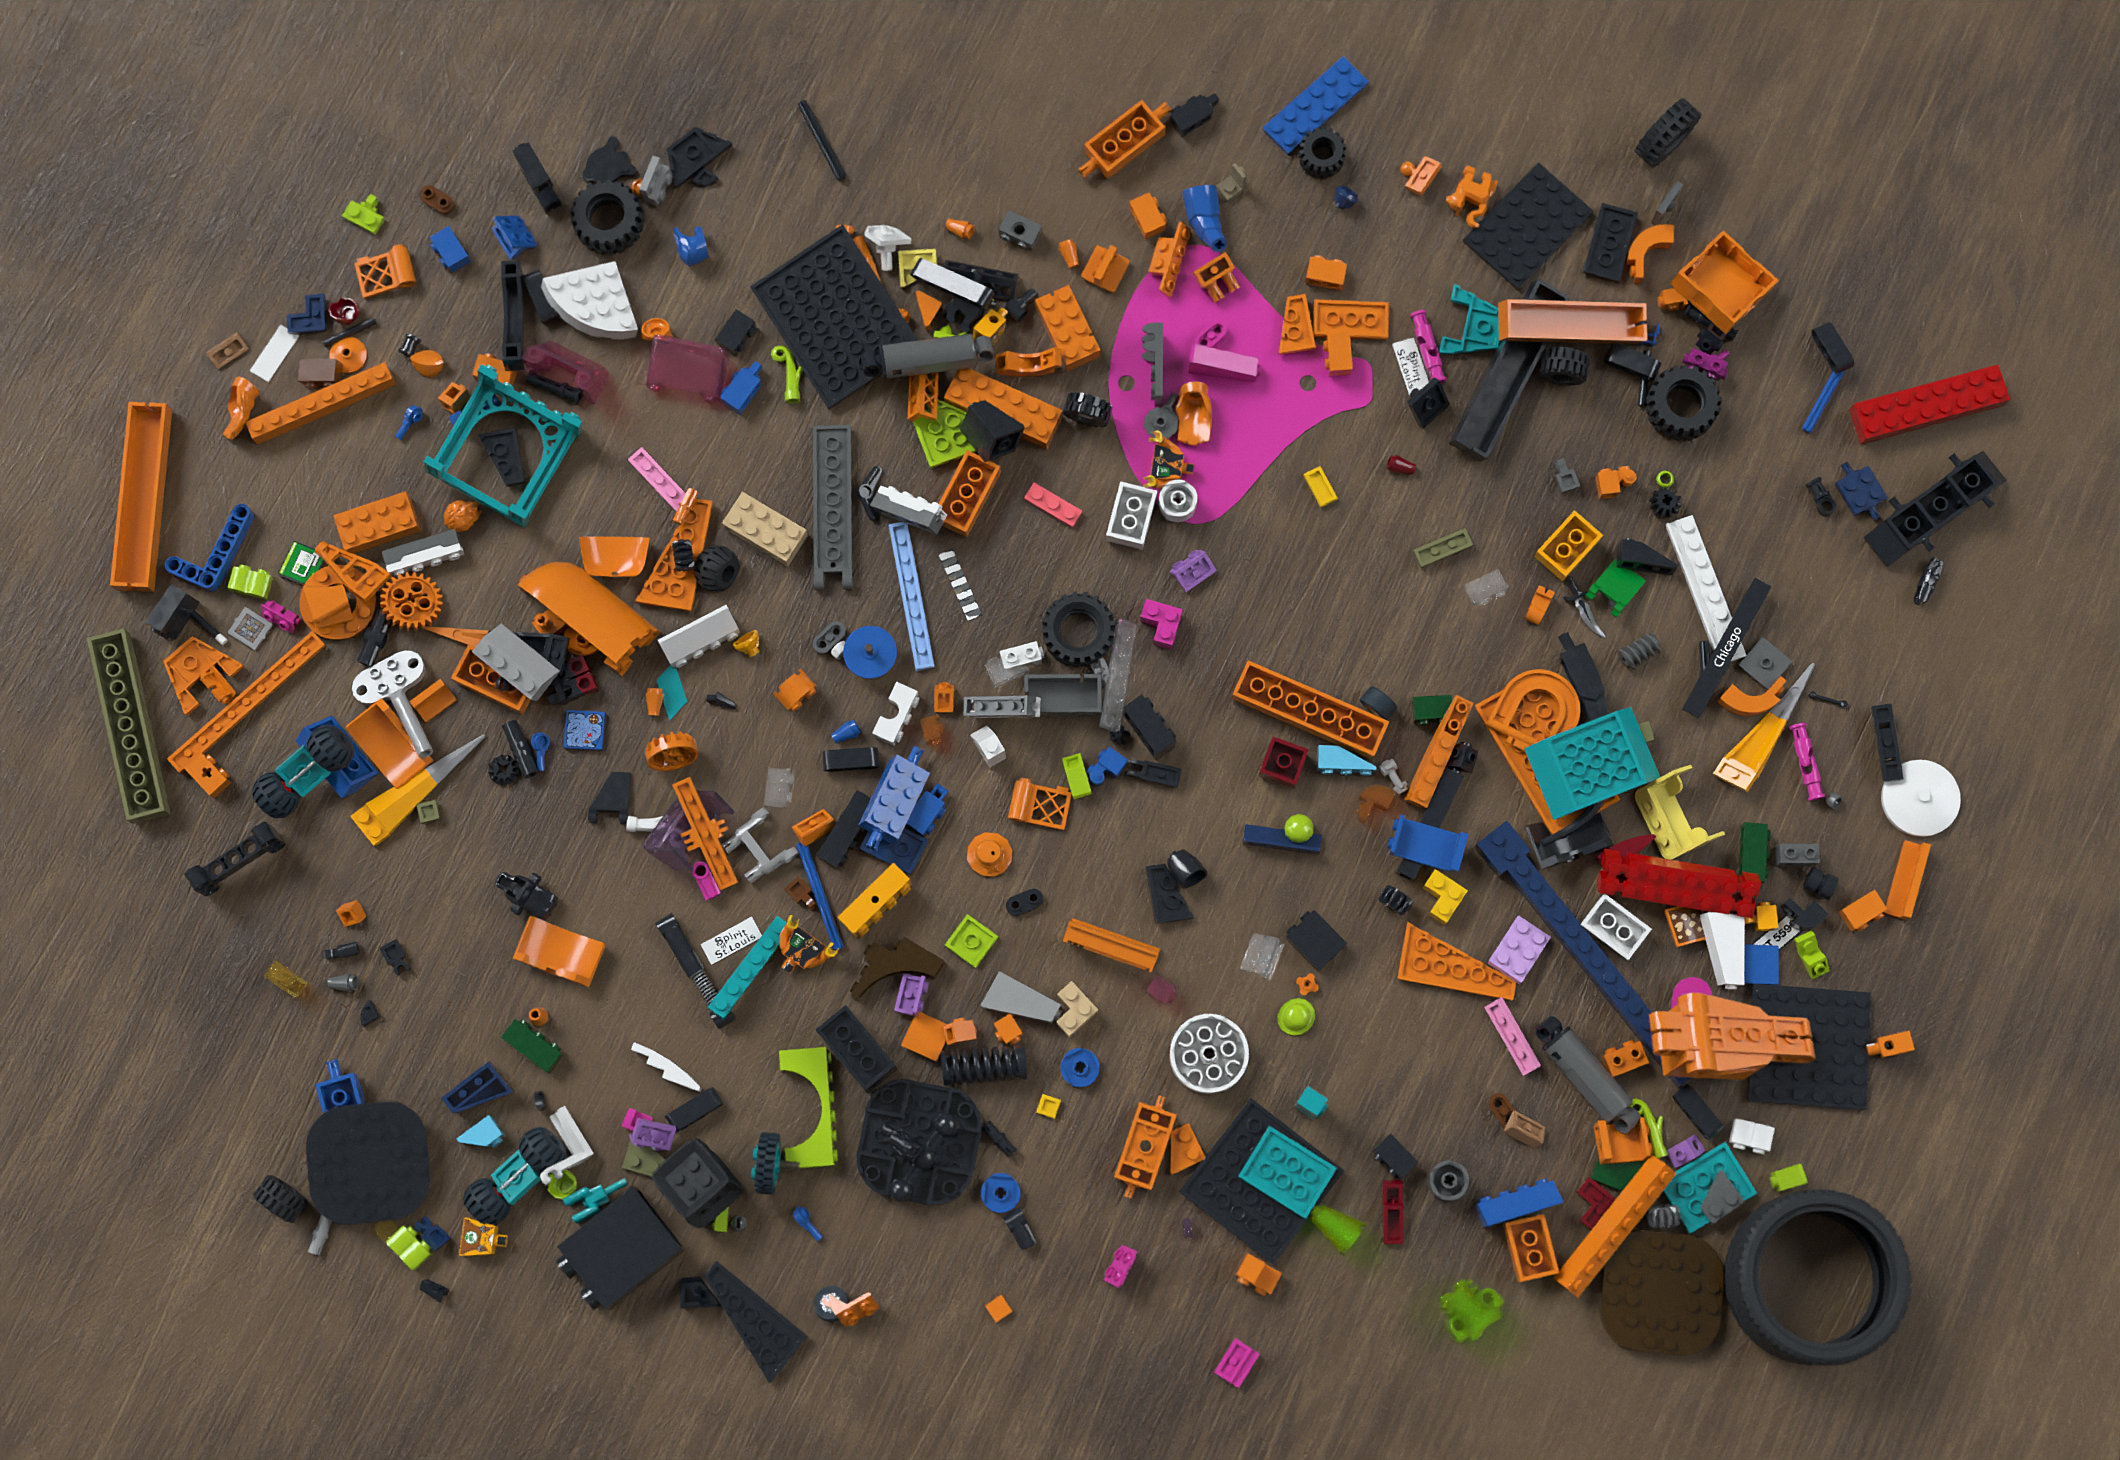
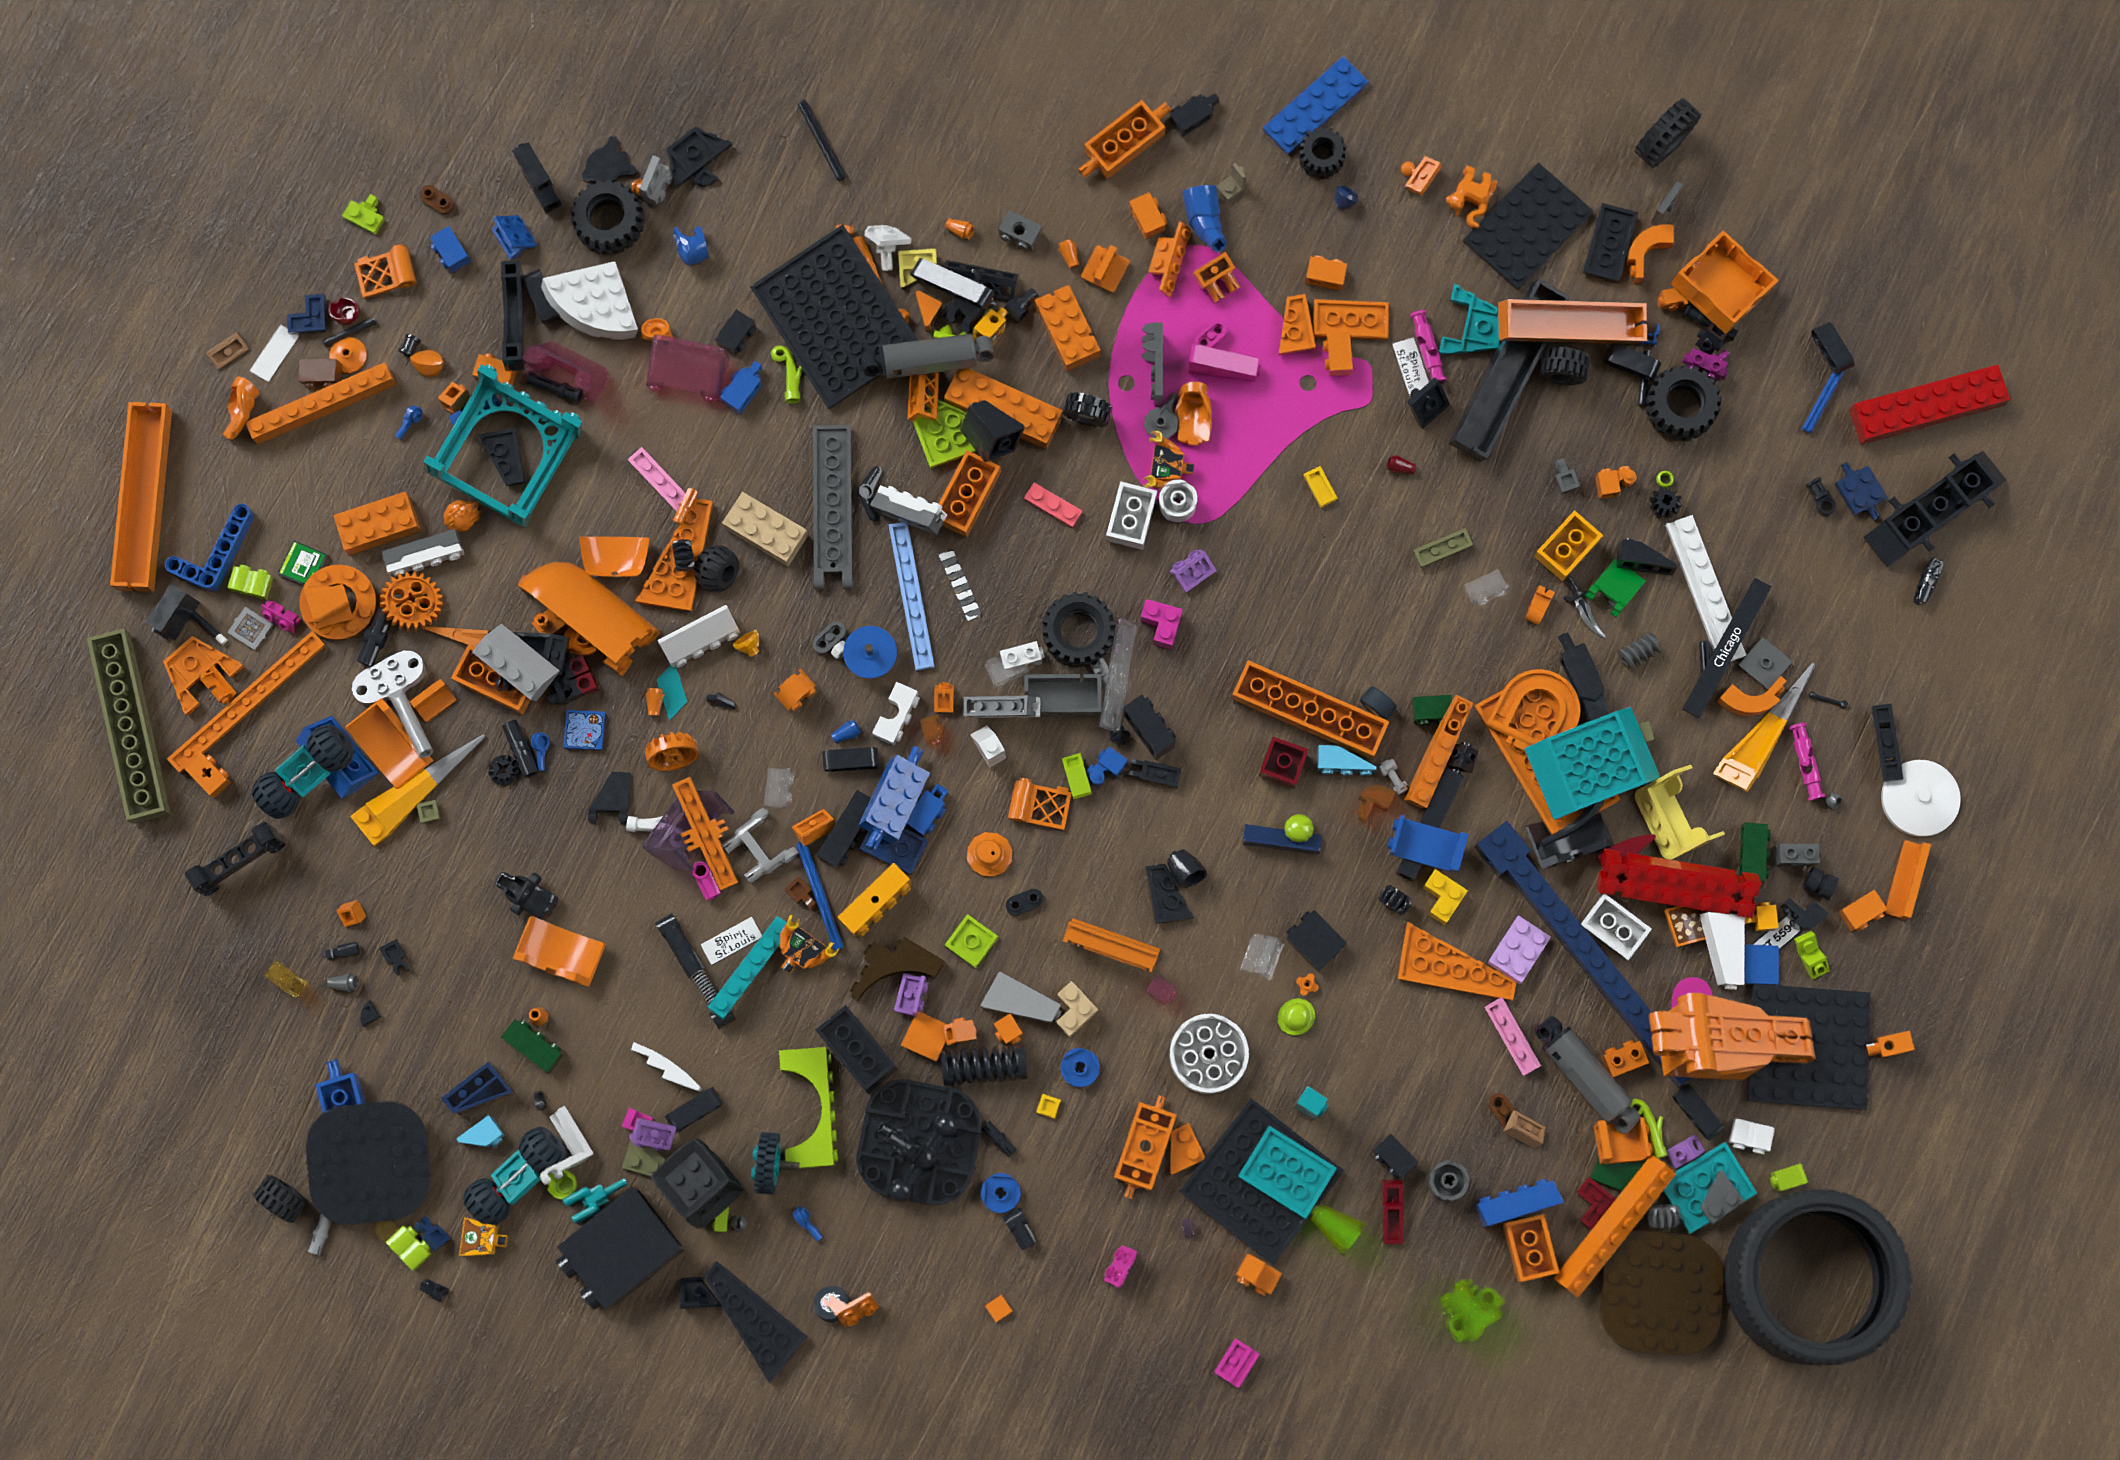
orange plate [315,541,391,603] -> none
orange arch [996,347,1061,377] -> none

